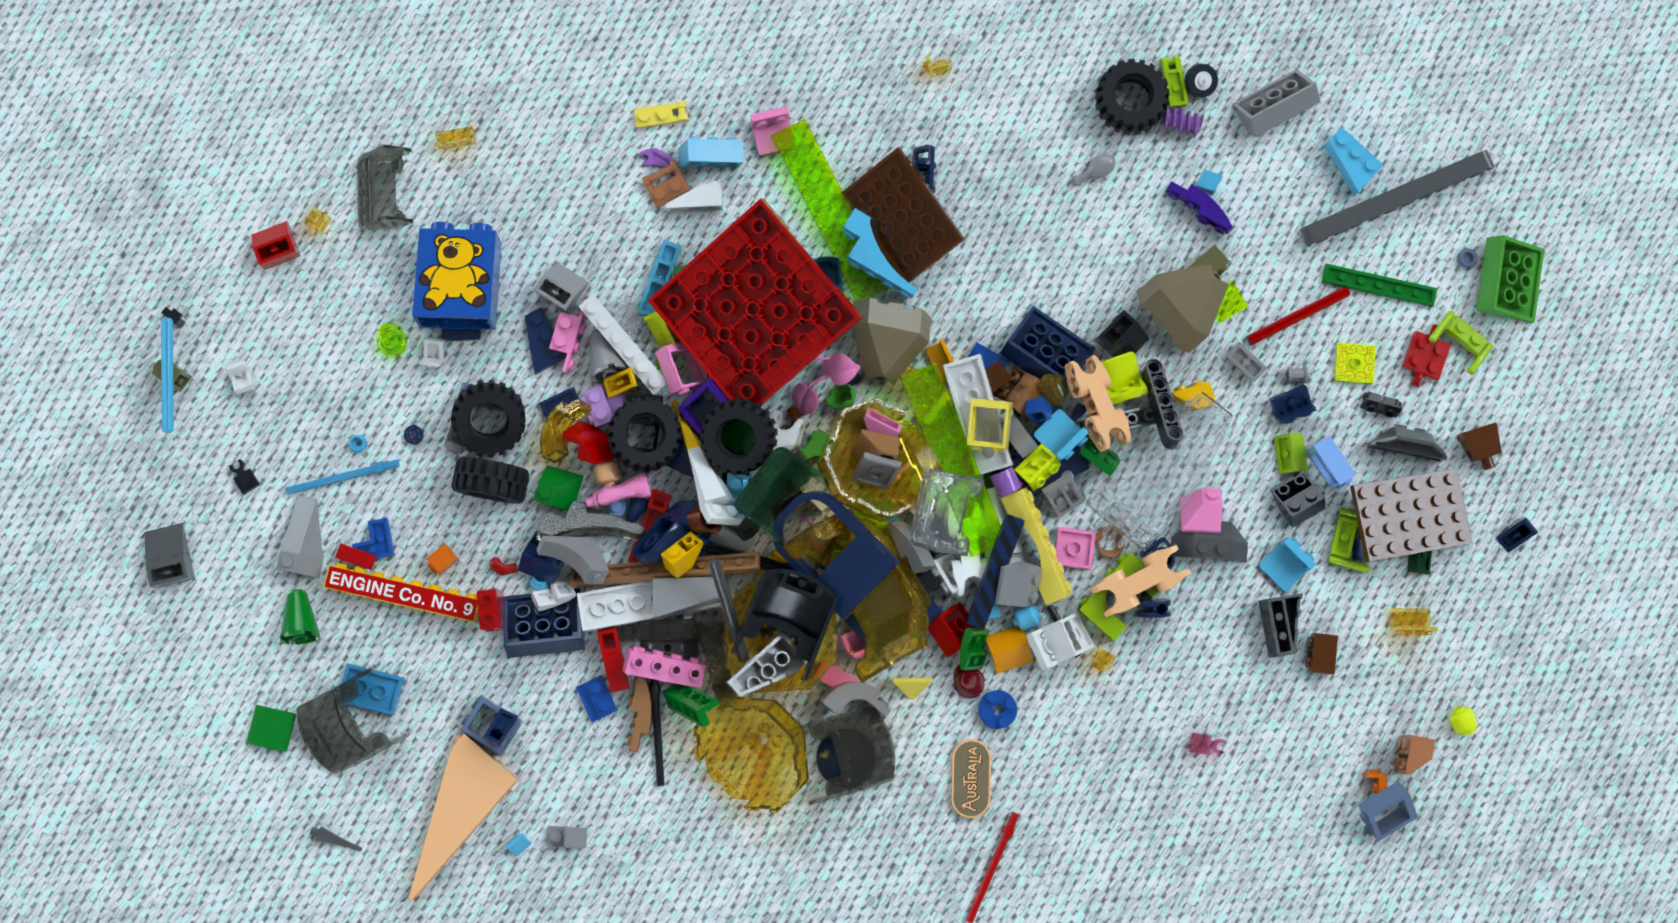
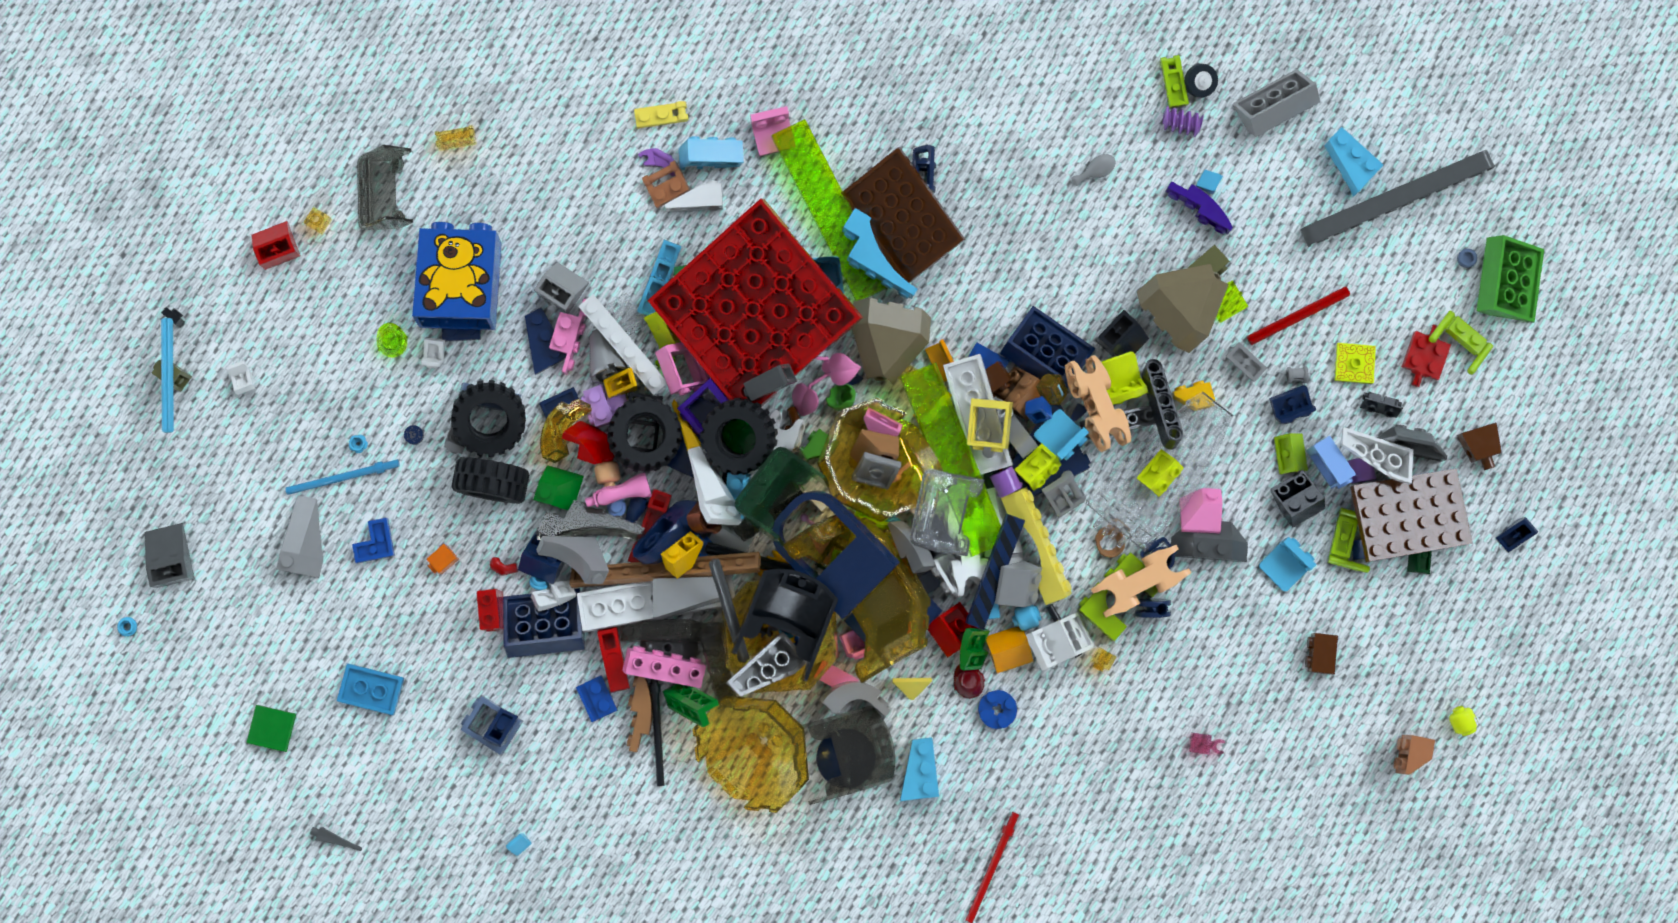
black plate [229,459,260,495] -> none
green cone [280,589,320,645] -> none
clear smoke windscreen [297,664,413,774] -> none
red brick [323,563,479,623] -> none
red sticker [335,543,376,570] -> none
light nougat slope [409,733,519,901] -> none
light grey slope [546,826,587,848] -> none
clear yellow bracket [922,54,952,78] -> none
dark tan tile [951,739,991,818] -> none
bright pink plate [1055,527,1096,570] -> none
green plate [1080,439,1121,476] -> none
black tyre [1095,59,1170,135] -> none
black wedge [1258,593,1303,658] -> none
green tile [1321,264,1437,307] -> none
sand blue window [1359,781,1418,841] -> none
orange bracket [1363,769,1387,795] -> none
clear yellow bracket [1390,608,1438,636] -> none
none -> medium azure plate [117,617,137,636]
none -> dark grey slope [743,364,797,401]
none -> medium azure wedge [900,737,939,801]
none -> neon yellow bracket [1136,449,1184,497]
none -> white wedge [1341,427,1414,485]
none -> medium lavender piece [1347,458,1376,484]

